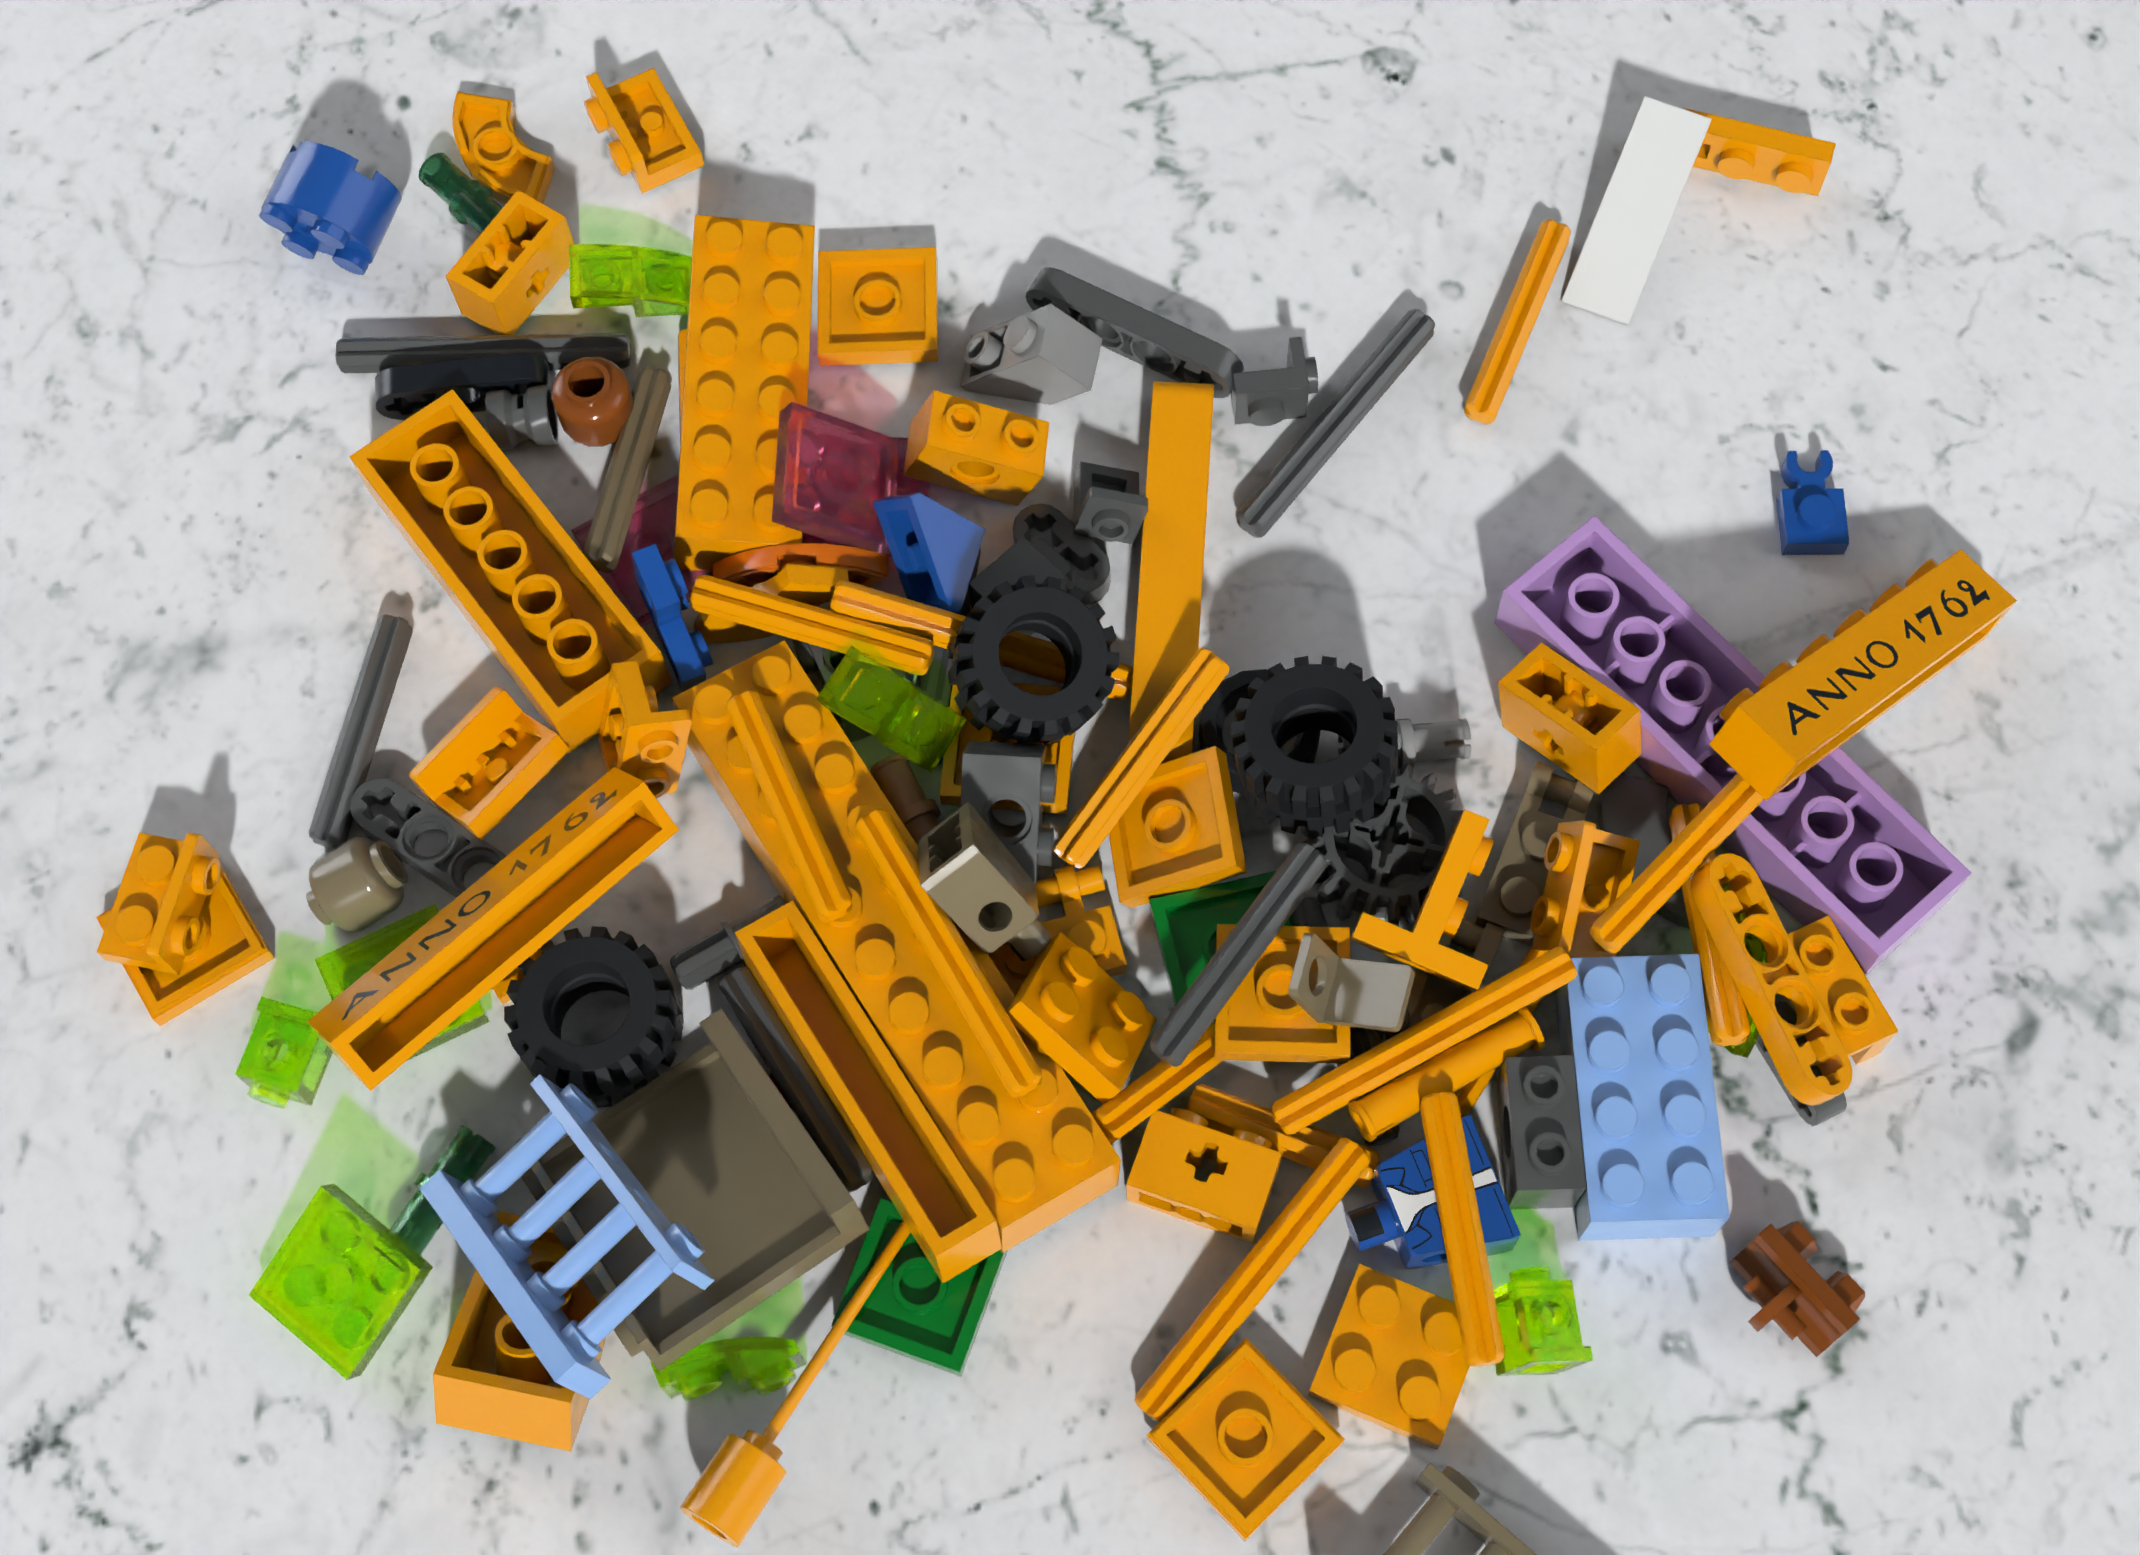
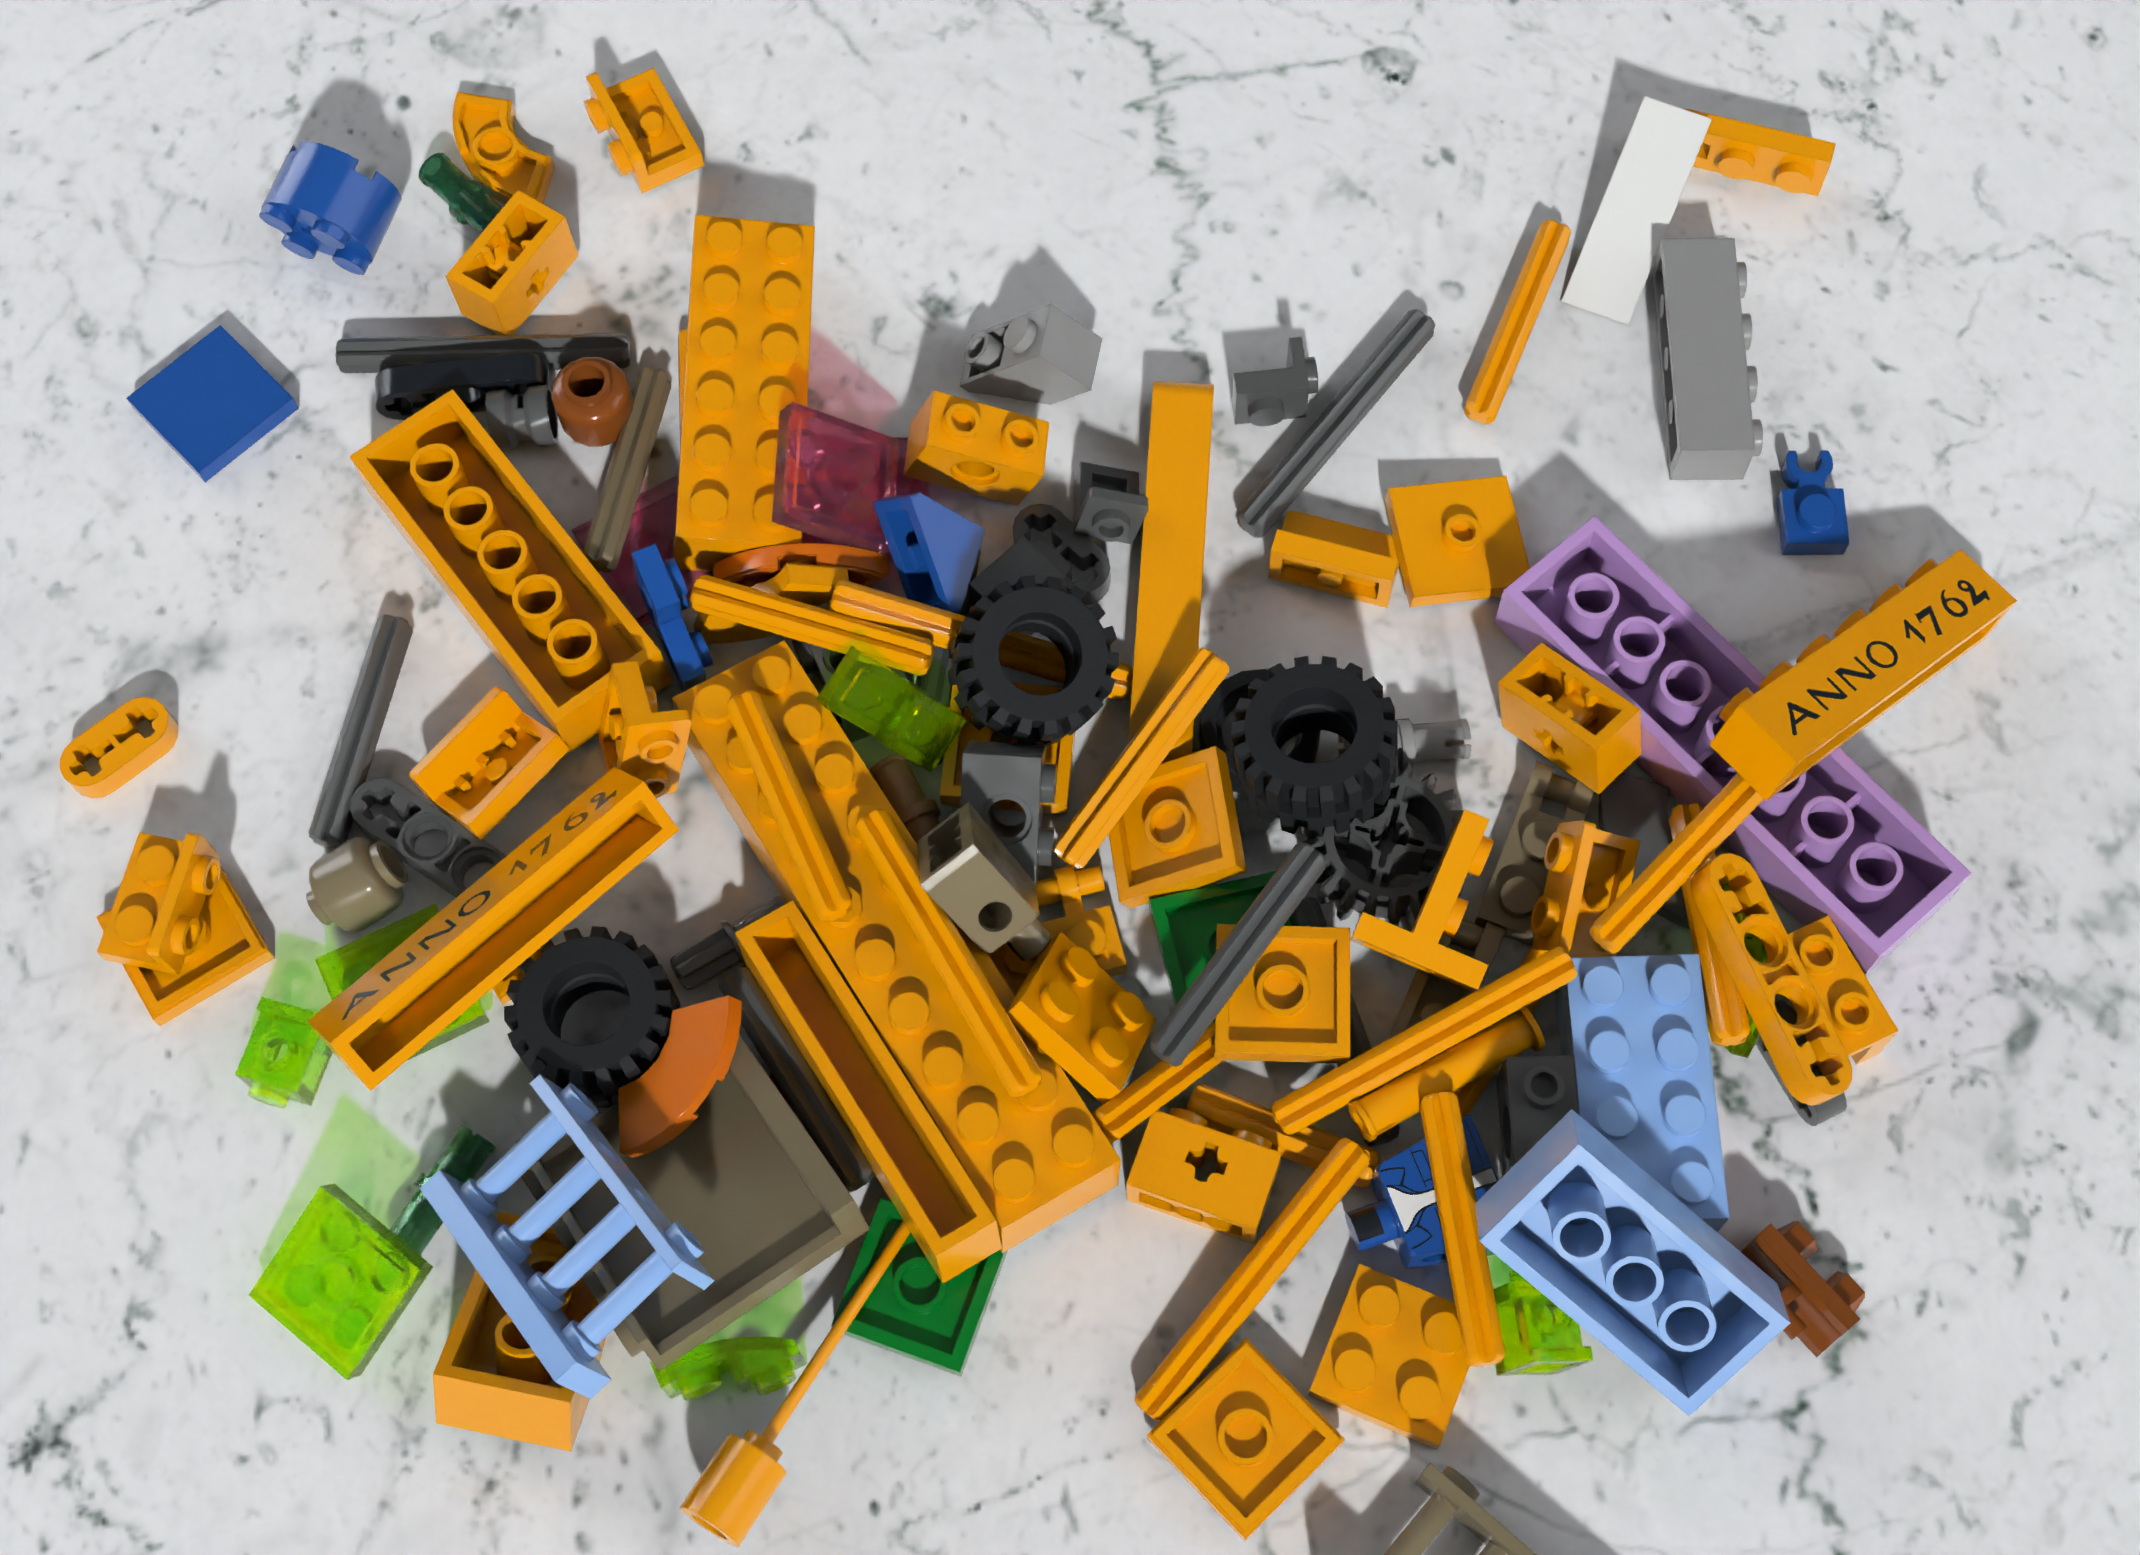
clear neon green slope [569,244,692,317] -> none
light orange plate [817,247,939,366] -> none
dark grey beam [1025,267,1244,398] -> none
dark tan bracket [1288,933,1415,1040] -> none
none -> light orange beam [60,697,178,798]
none -> blue tile [126,325,299,482]
none -> orange tile [618,995,742,1158]
none -> light orange panel [1268,510,1400,608]
none -> light orange plate [1384,476,1530,607]
none -> light blue brick [1475,1109,1790,1416]
none -> light grey brick [1652,238,1763,480]

